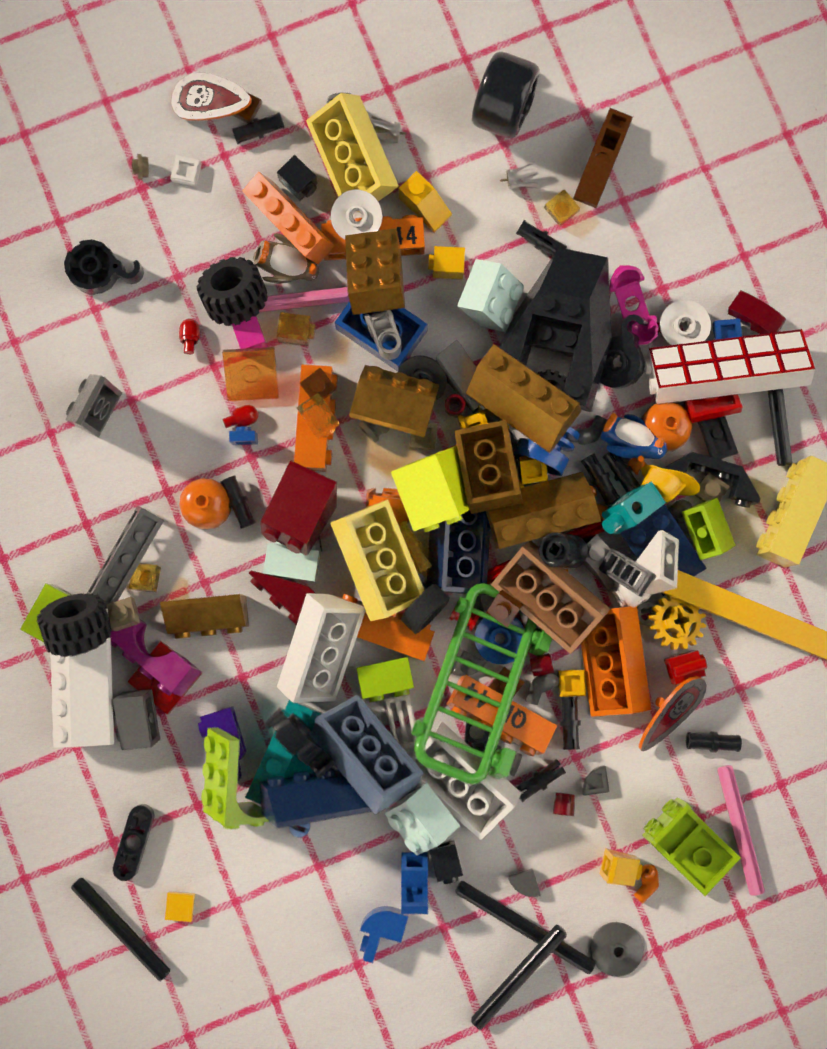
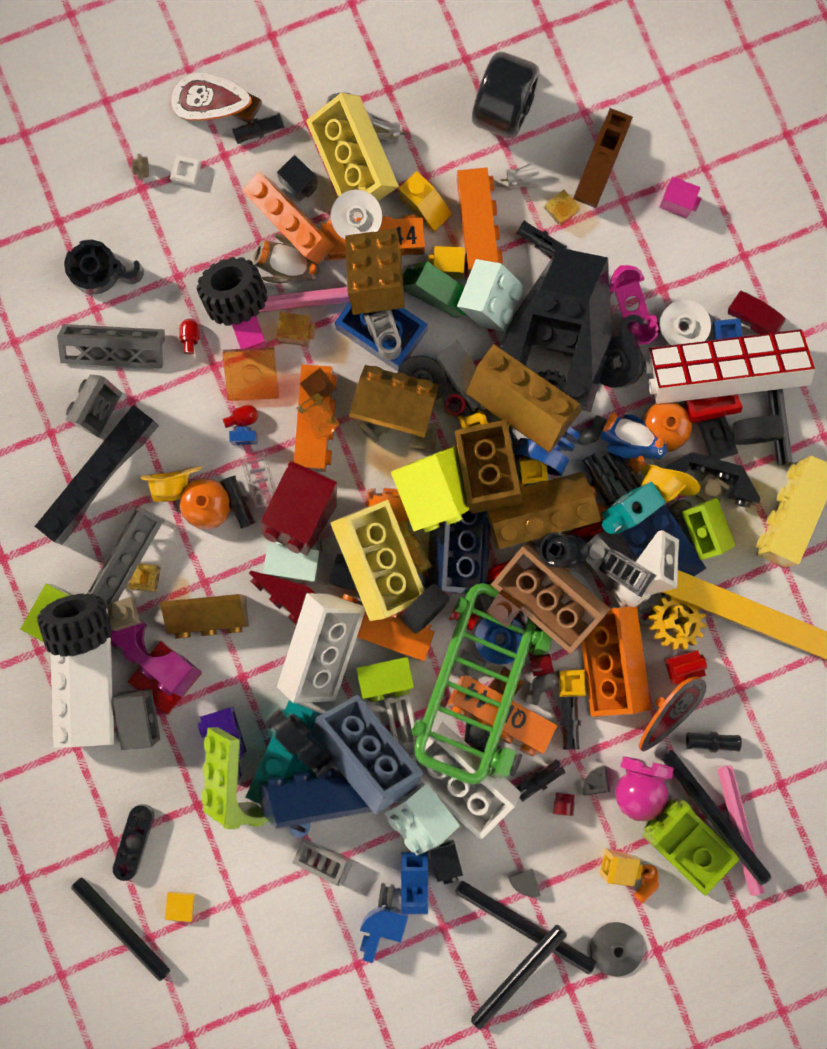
none -> black arch [34,405,159,545]
none -> dark grey fence [57,324,165,369]
none -> yellow piece [140,466,203,502]
none -> clear slope [241,451,276,509]
none -> light grey slope [292,838,353,886]
none -> black brick [329,553,356,591]
none -> dark grey bush [378,883,394,909]
none -> green slope [403,262,467,317]
none -> orange brick [456,167,503,276]
none -> dark pink tile [615,756,674,822]
none -> dark pink brick [659,176,702,218]
none -> black axle [662,750,771,885]
none -> black tyre [733,416,785,445]

